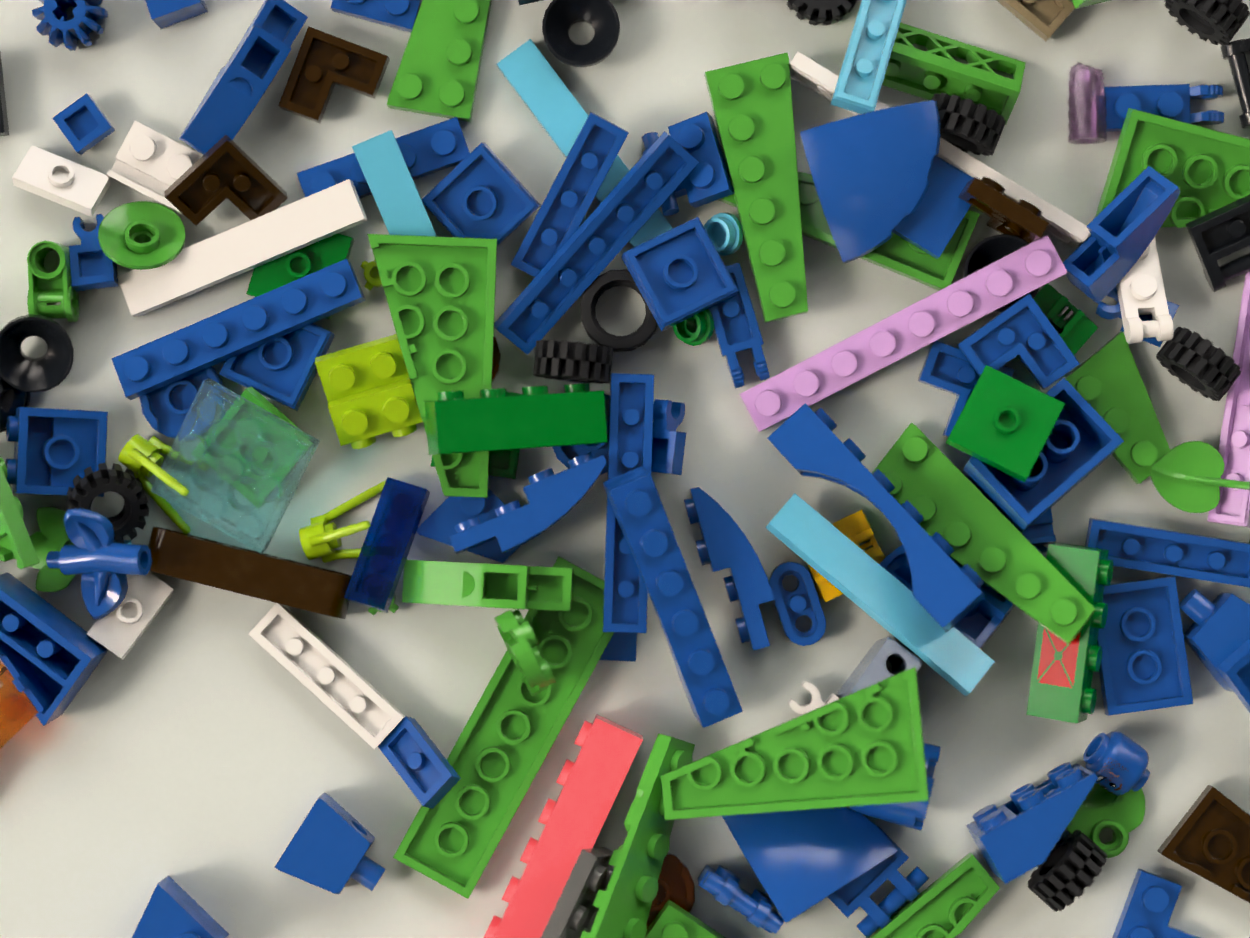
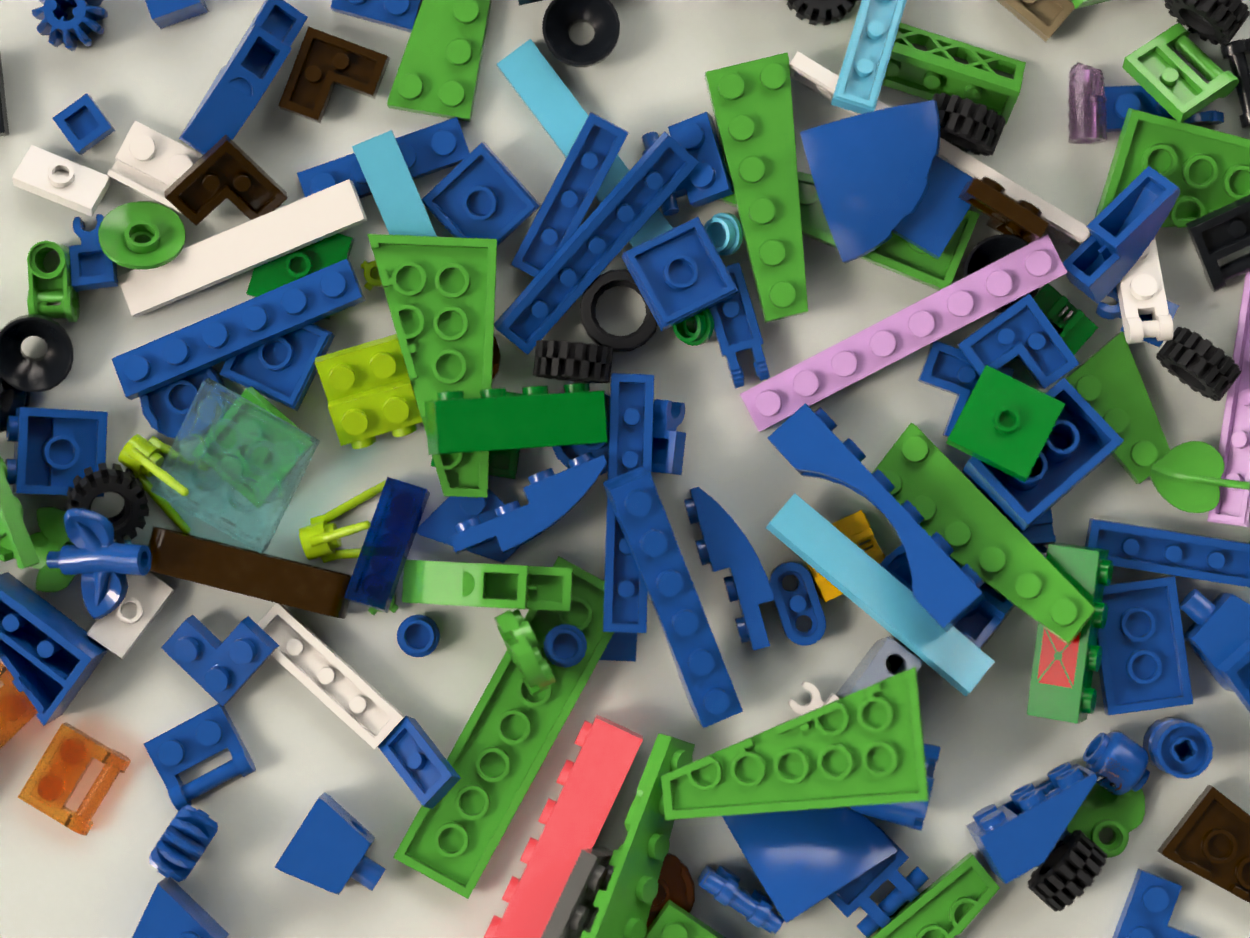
none -> clear orange plate [18,722,131,836]
none -> blue plate [144,704,256,811]
none -> blue gear [149,805,218,882]
none -> blue plate [161,615,279,707]
none -> blue plate [397,615,440,657]
none -> blue plate [544,624,587,667]
none -> bright green plate [1122,23,1239,123]
none -> blue wheel [1143,717,1213,779]

